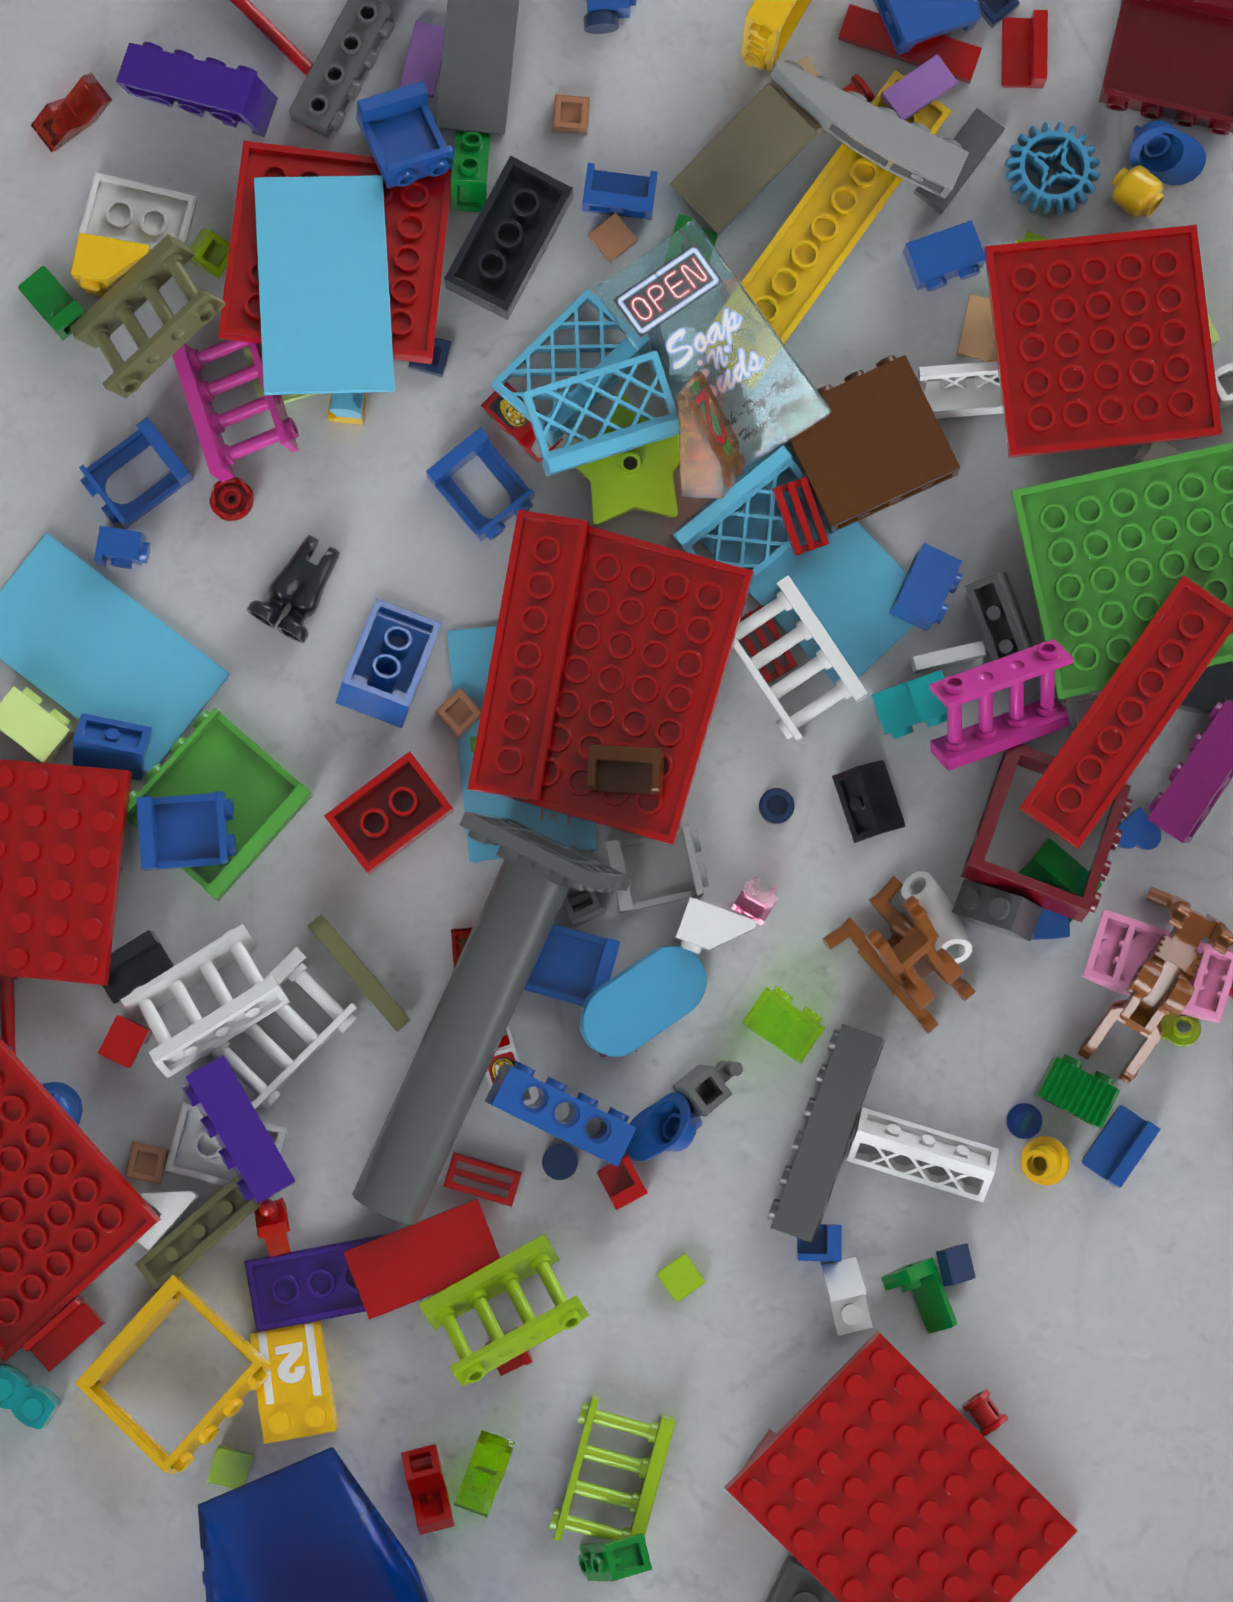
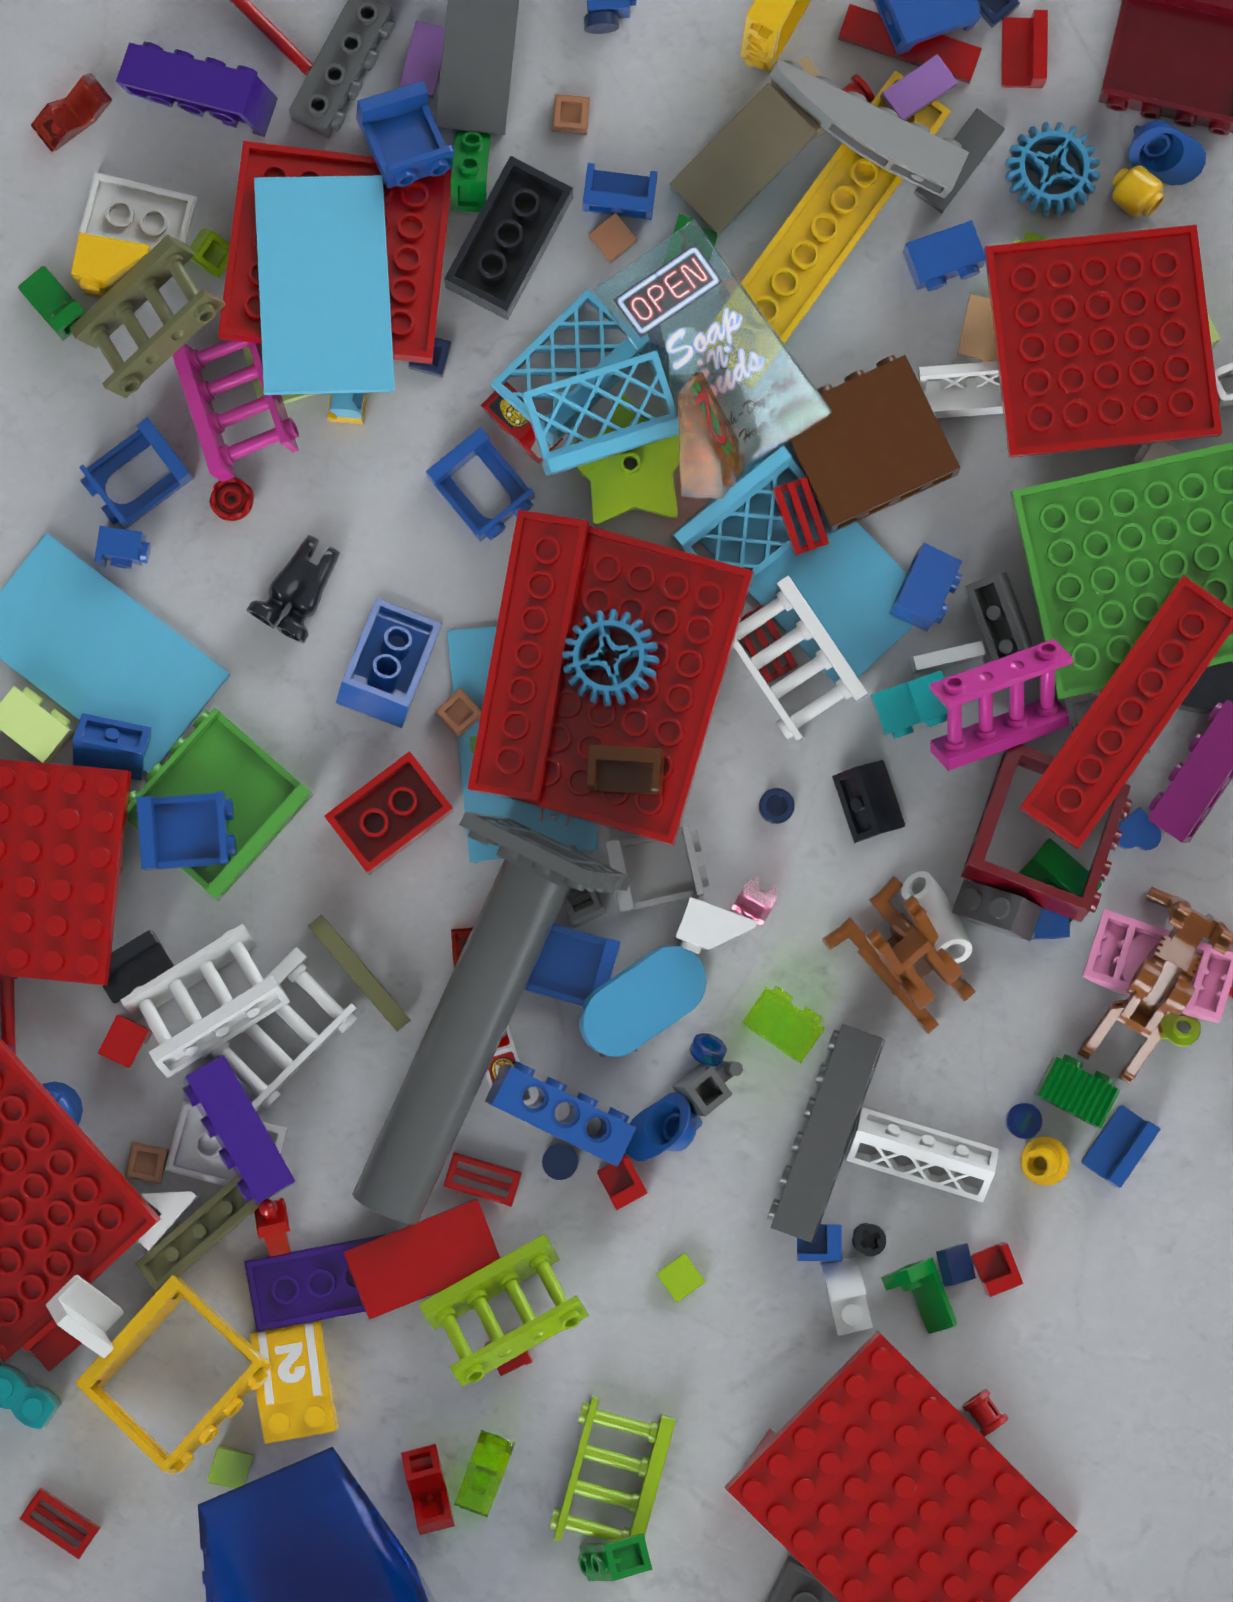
none -> red tile [19,1487,101,1560]
none -> white panel [46,1275,124,1358]
none -> dark azure gear [562,609,659,706]
none -> clear blue tile [689,1033,727,1066]
none -> black bush [852,1223,886,1256]
none -> red panel [971,1242,1024,1297]

